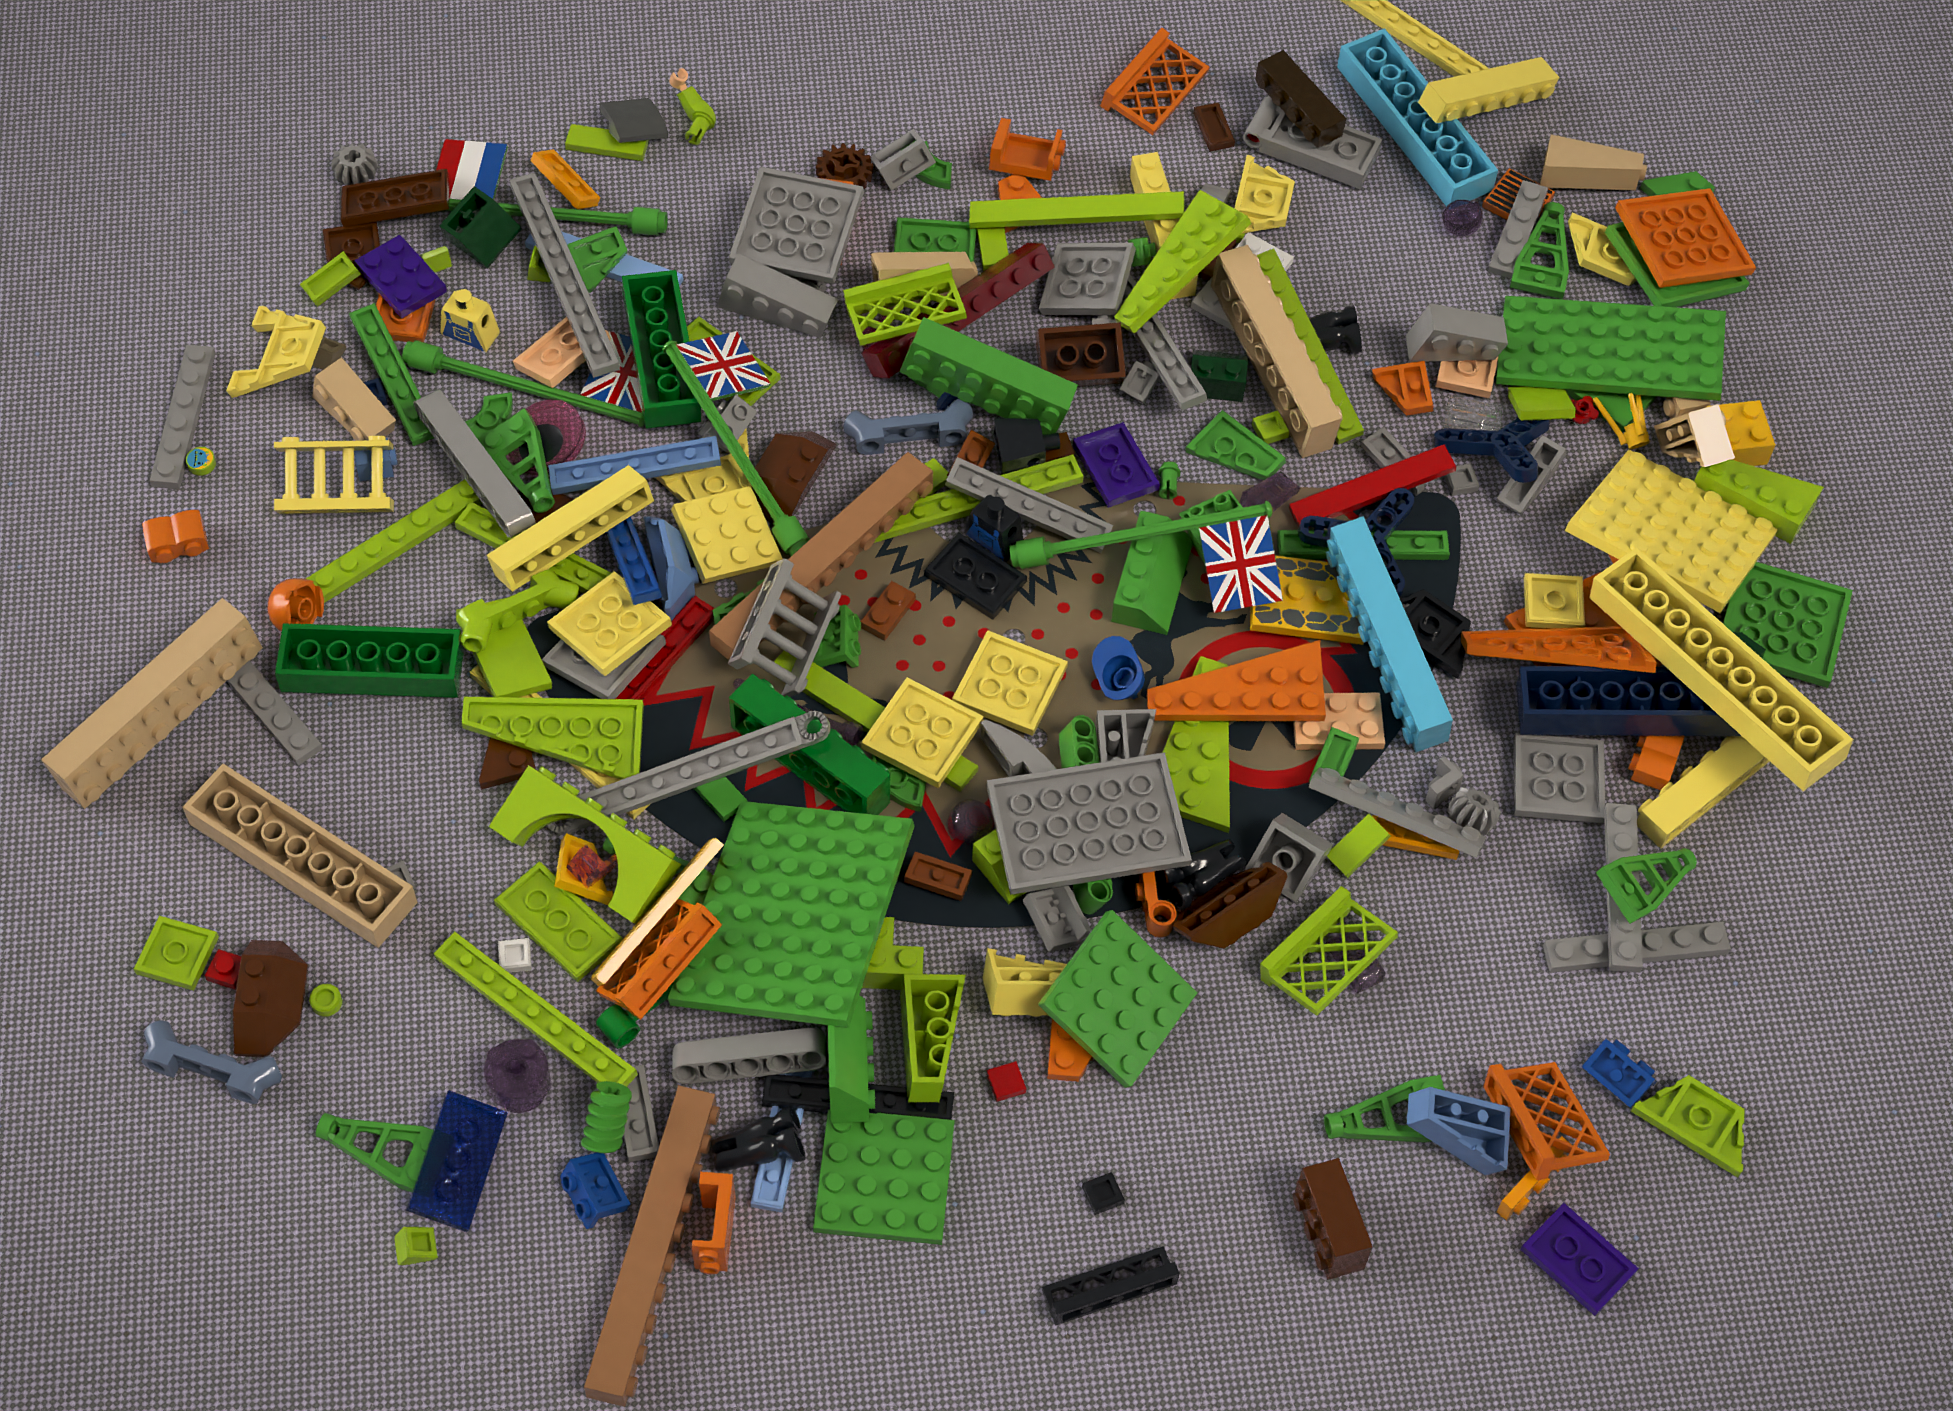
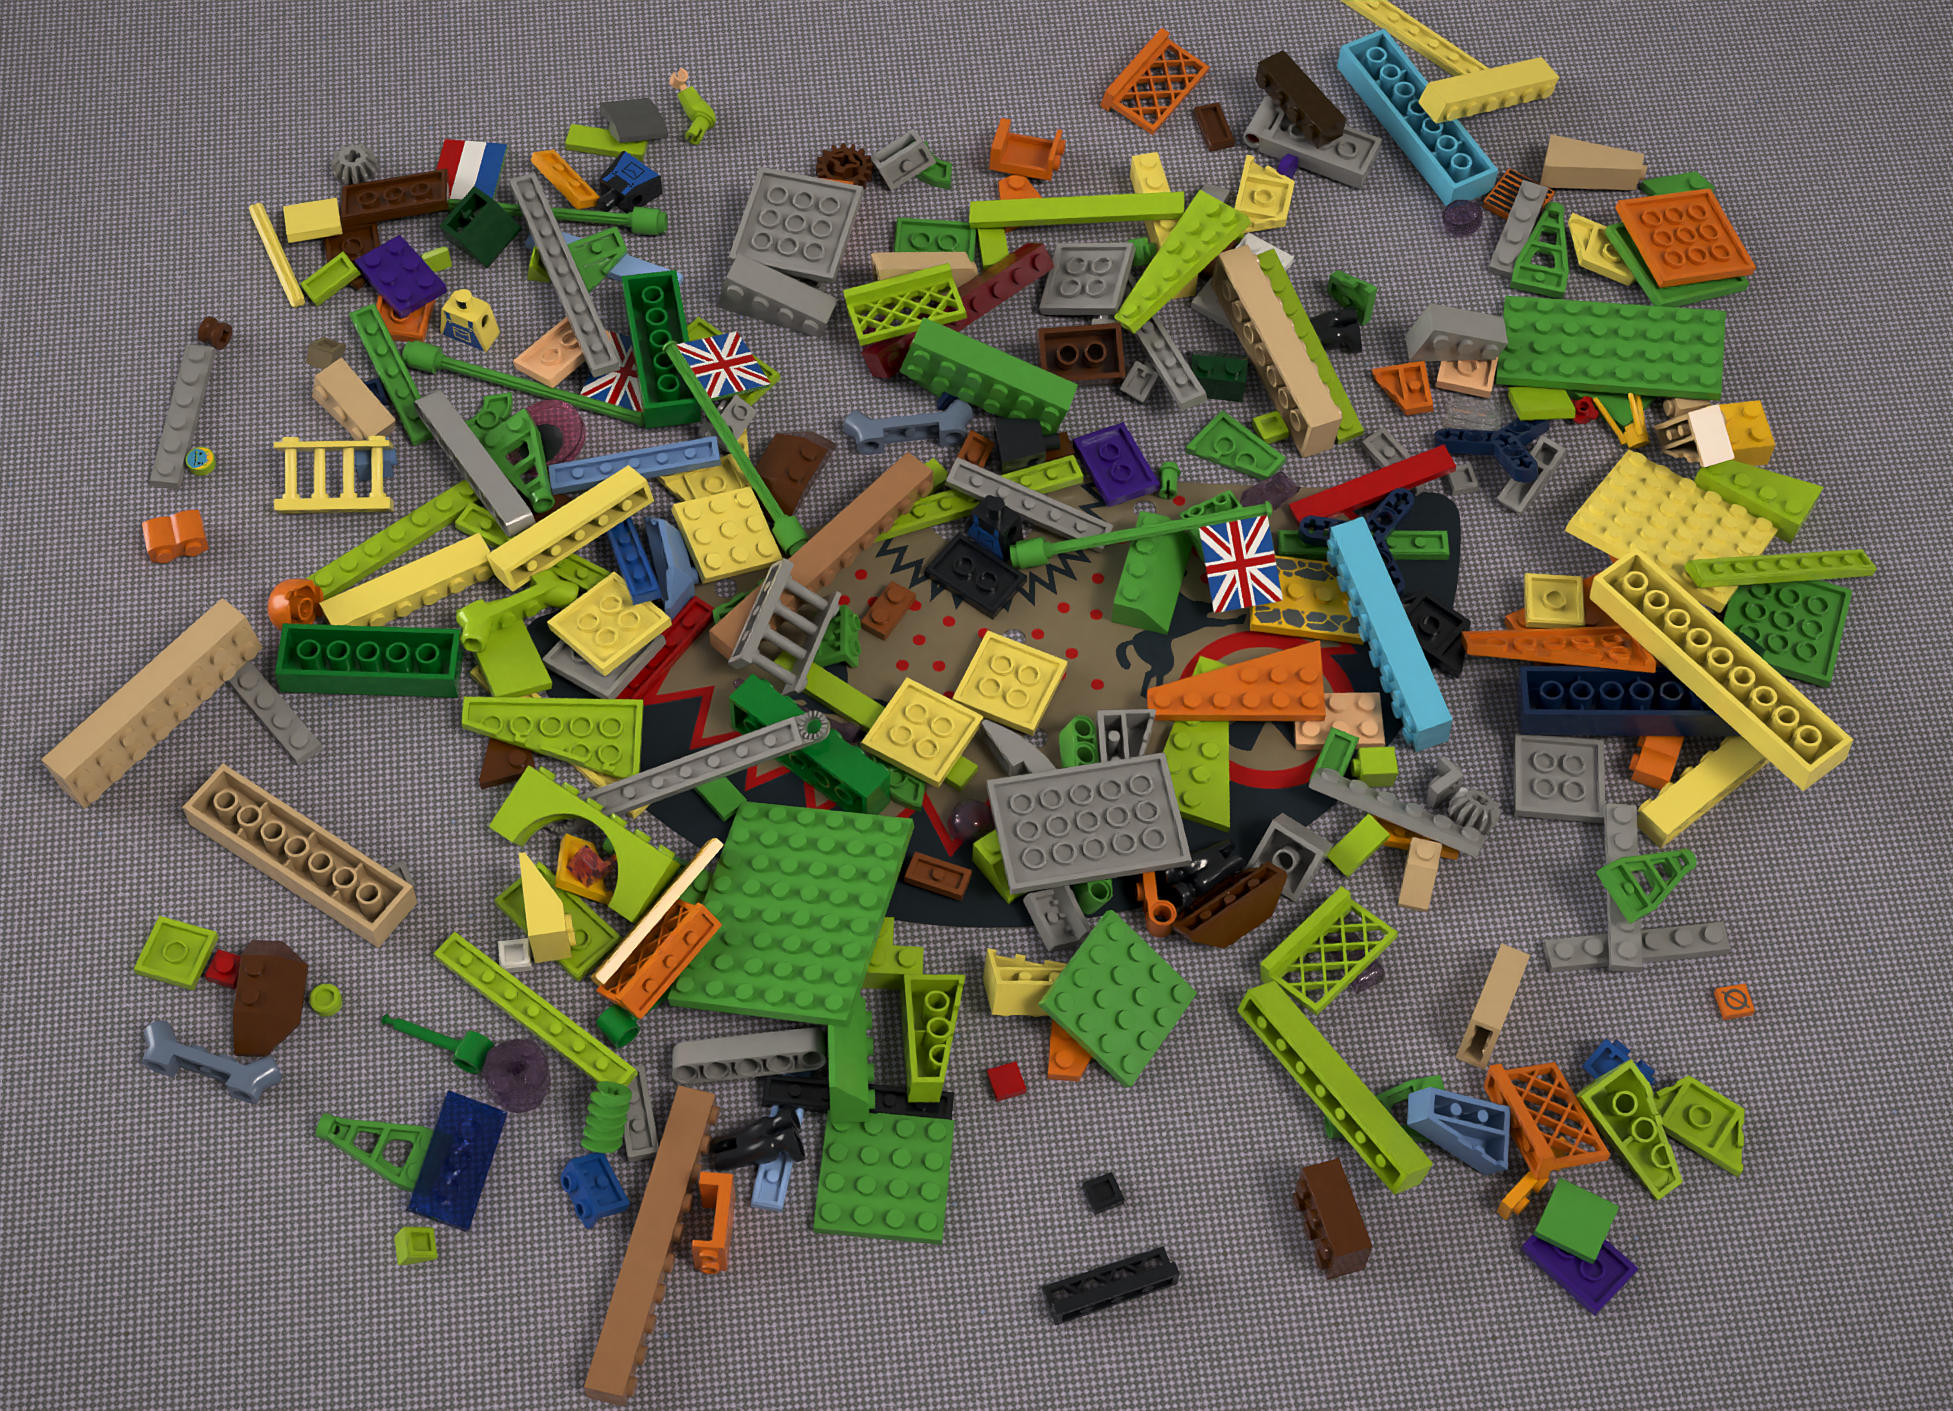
light yellow wing [226,306,326,398] -> none
blue piece [1092,636,1145,700] -> none
none -> reddish brown wheel [198,316,232,350]
none -> light yellow axle [249,203,305,308]
none -> light yellow tile [283,198,343,243]
none -> light yellow brick [319,533,495,626]
none -> green piece [381,1013,495,1075]
none -> light yellow slope [519,852,577,963]
none -> black torso [597,151,663,214]
none -> lime brick [1237,980,1433,1195]
none -> dark purple tile [1277,154,1299,179]
none -> bright green wing [1326,270,1378,326]
none -> lime brick [1351,746,1398,787]
none -> tan slope [1397,837,1442,913]
none -> tan slope [1456,943,1530,1070]
none -> bright green tile [1533,1178,1619,1264]
none -> lime wedge [1575,1059,1683,1201]
none -> lime tile [1684,549,1877,588]
none -> orange tile [1714,983,1755,1021]

